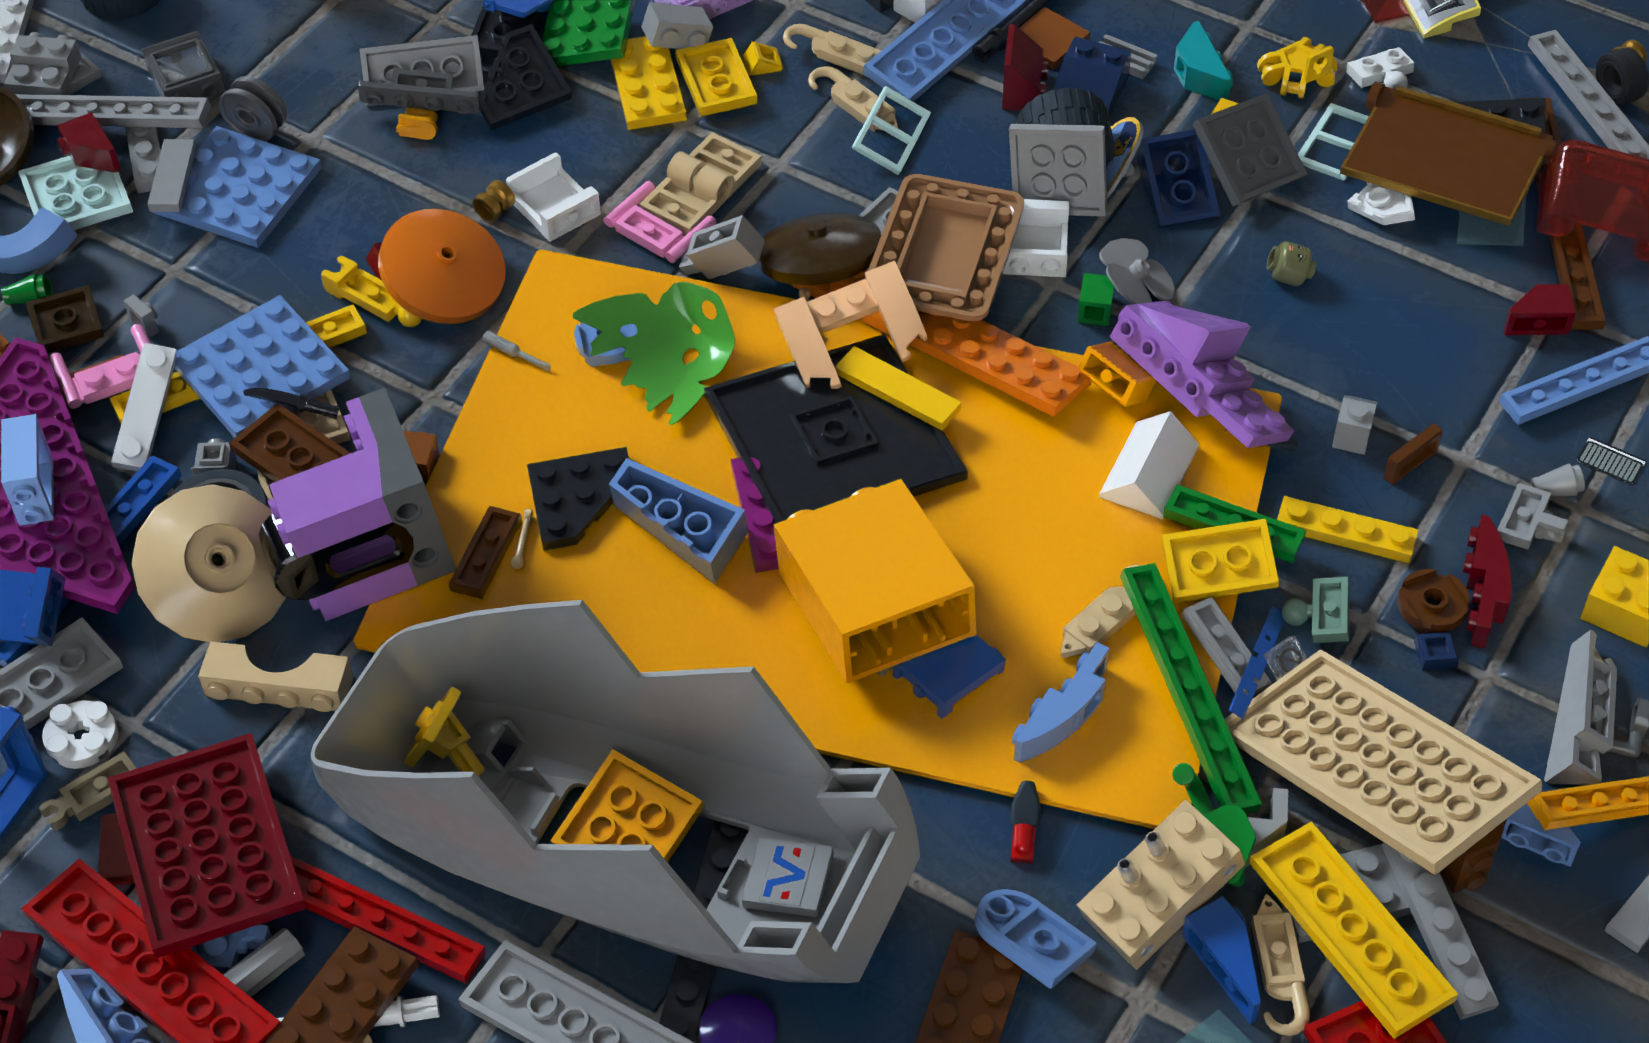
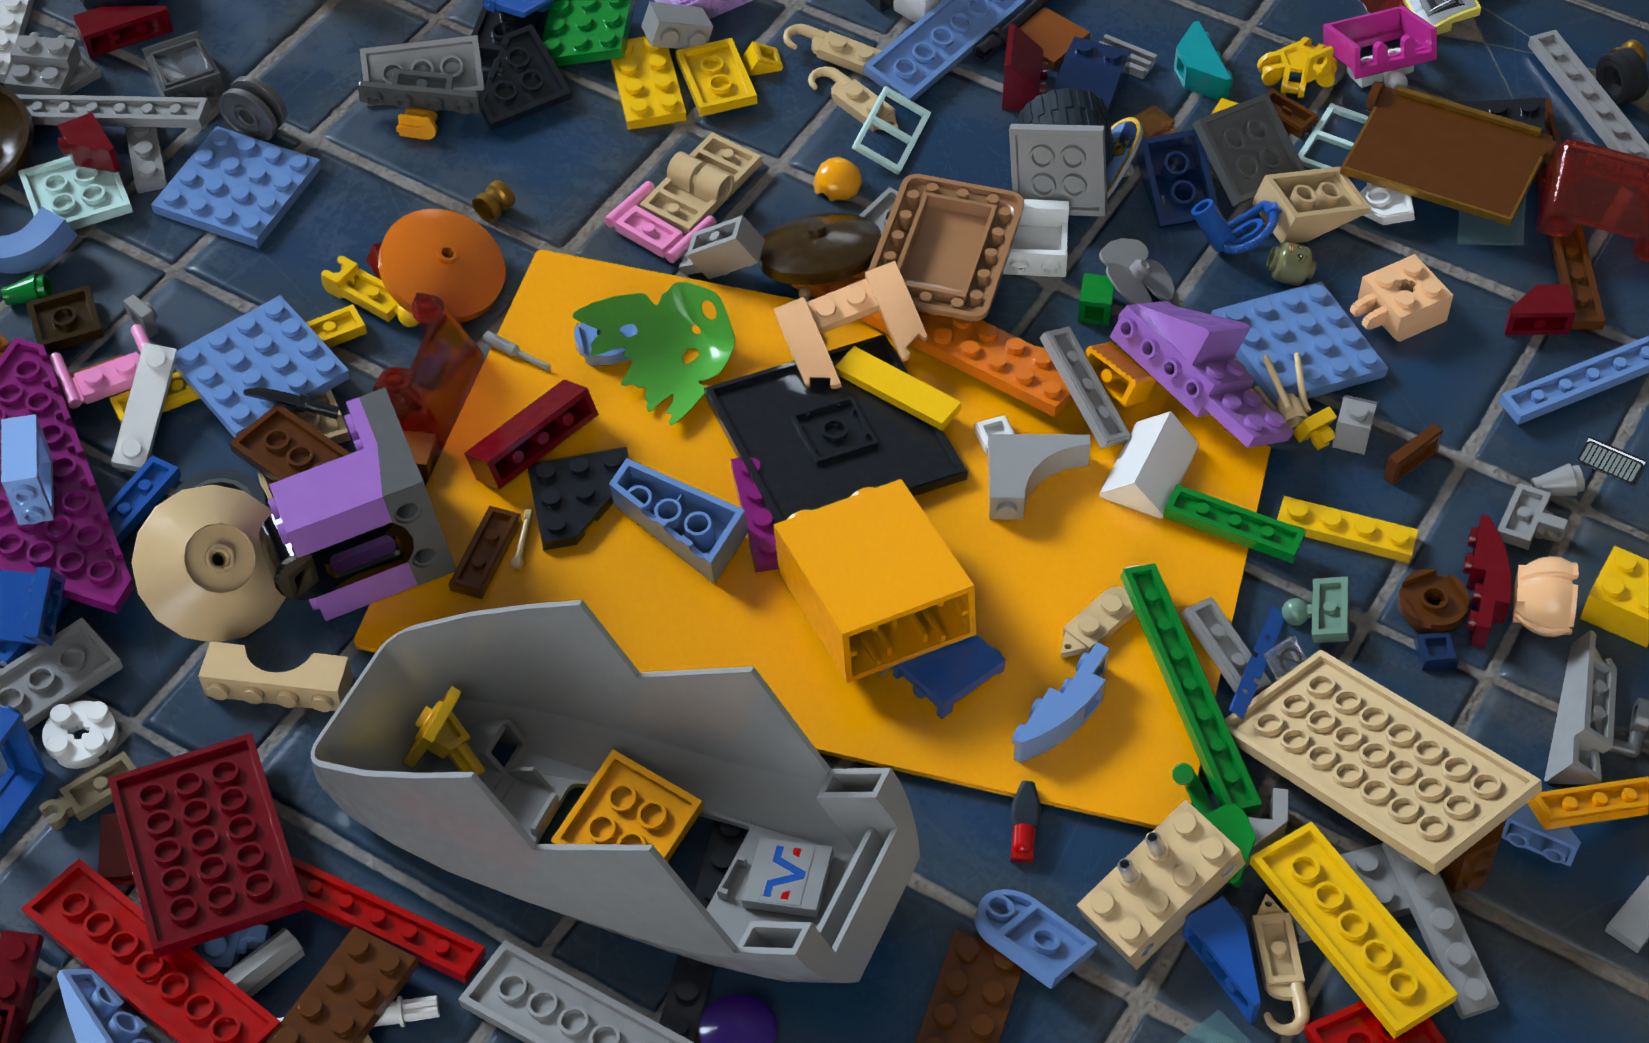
light grey tile [148,139,196,212] -> none
light grey window [191,438,237,476] -> none
white panel [506,152,601,242] -> none
yellow plate [1162,519,1279,603] -> none
none -> dark red slope [73,6,173,58]
none -> clear red windscreen [373,292,484,449]
none -> dark red brick [464,379,599,490]
none -> light orange hair [813,157,862,202]
none -> white tile [974,415,1015,455]
none -> light grey arch [987,434,1091,520]
none -> light grey tile [1040,326,1132,449]
none -> clear orange tile [1134,105,1175,138]
none -> blue piece [1191,199,1282,254]
none -> medium blue plate [1211,281,1388,406]
none -> tan slope [1252,166,1371,243]
none -> tan plant [1254,352,1311,428]
none -> reddish brown tile [1267,89,1320,139]
none -> yellow tile [1293,406,1337,451]
none -> dark pink window [1323,6,1437,79]
none -> light nougat hinge [1350,254,1453,342]
none -> light nougat piece [1512,556,1579,637]

